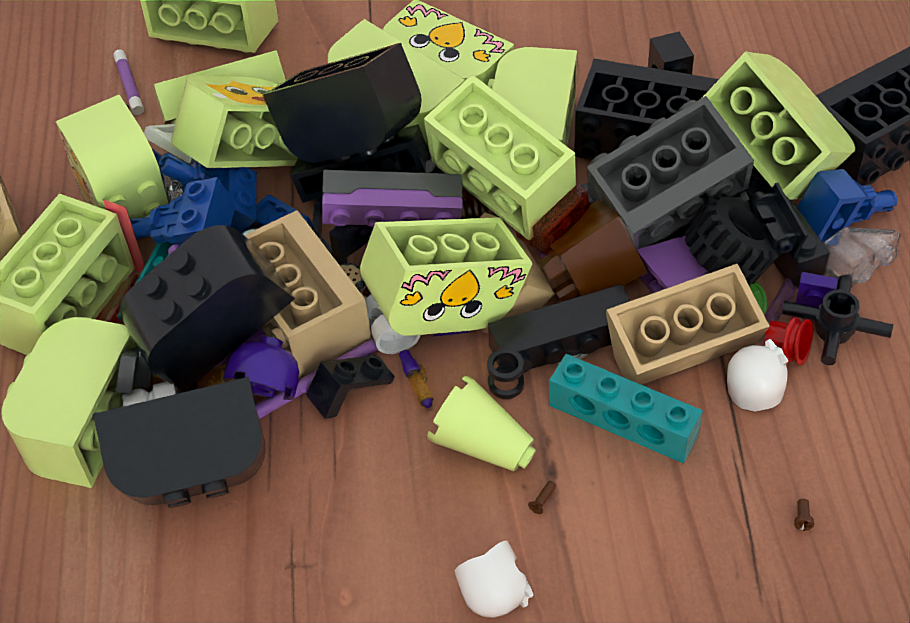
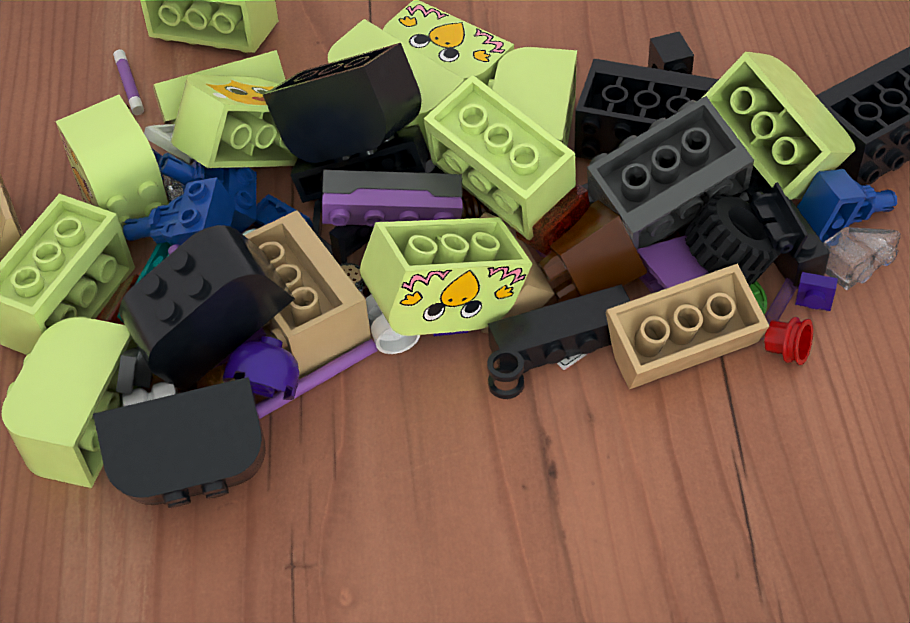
coral sticker [103,199,145,272] -> none
black bracket [306,355,395,419] -> none
piece [399,350,434,408] -> none
yellowish green cone [427,375,536,471] -> none
white helmet [454,541,534,618] -> none
reddish brown piece [528,481,556,514] -> none
teal brick [549,354,703,464] -> none
white helmet [727,339,788,412] -> none
black bar [782,275,893,365] -> none
reddish brown piece [794,499,815,531] -> none

